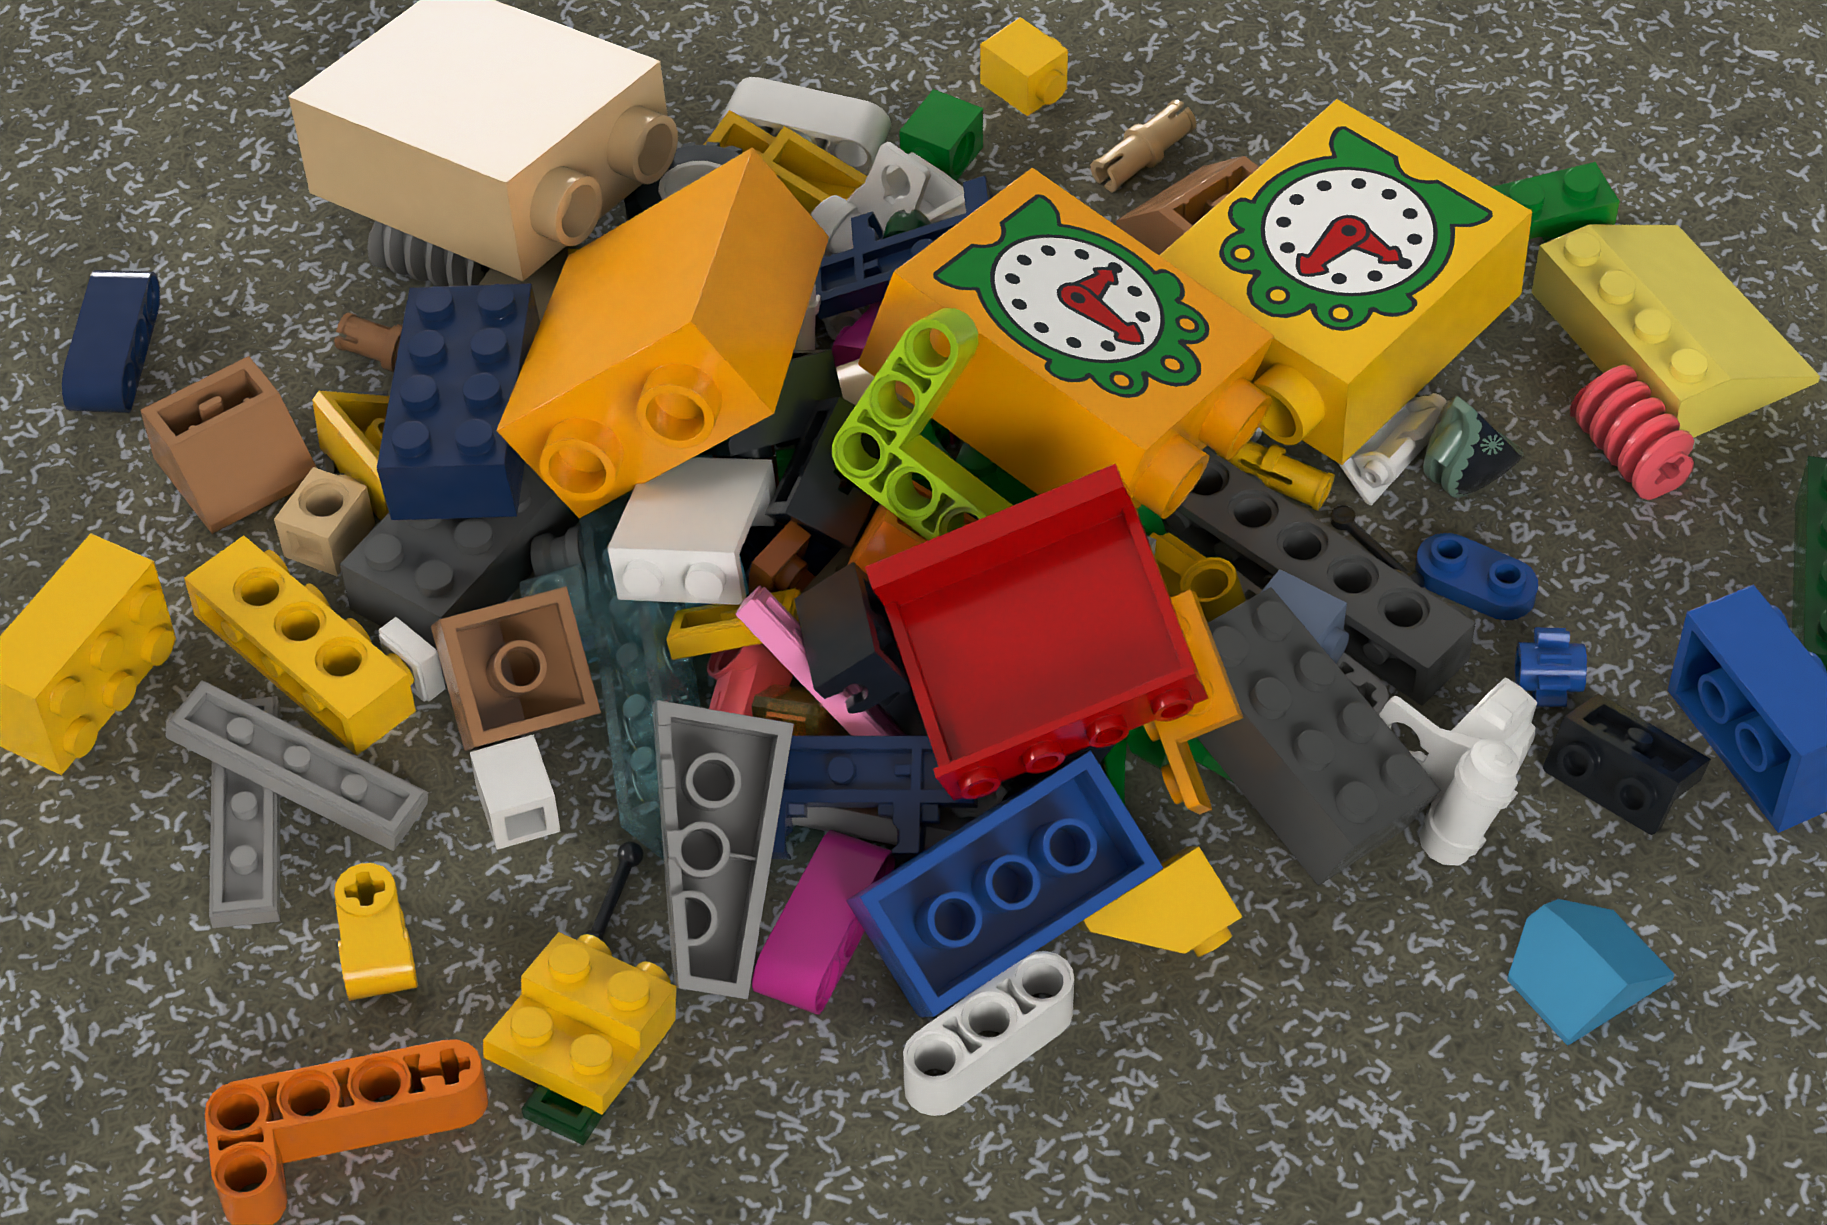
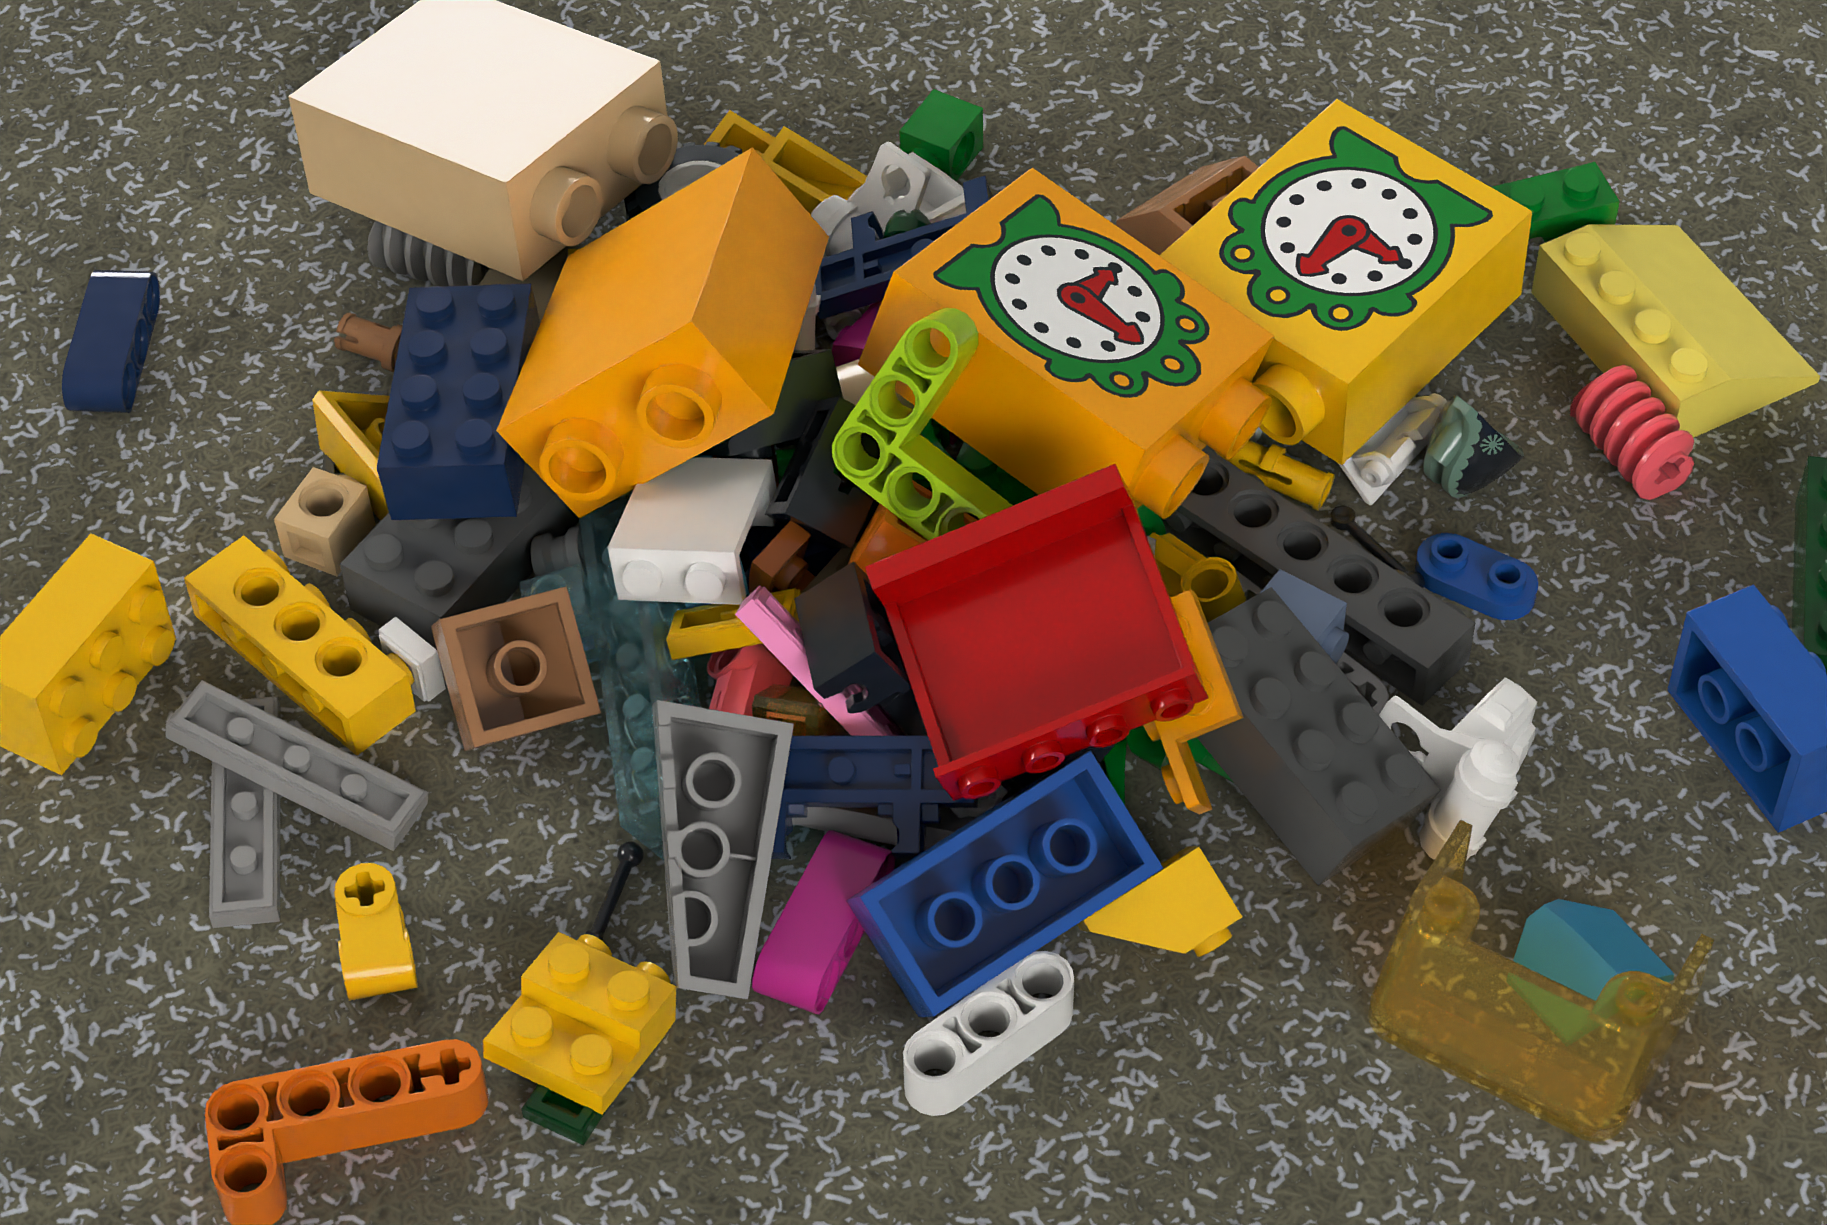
medium nougat slope [140,356,317,534] -> none
white brick [470,734,561,850] -> none
white beam [718,77,891,175] -> none
yellow brick [980,17,1068,116] -> none
tan pin [1090,100,1197,193] -> none
blue gear [1515,627,1587,707] -> none
black bracket [1543,693,1711,835] -> none
none -> clear yellow windscreen [1368,820,1714,1142]

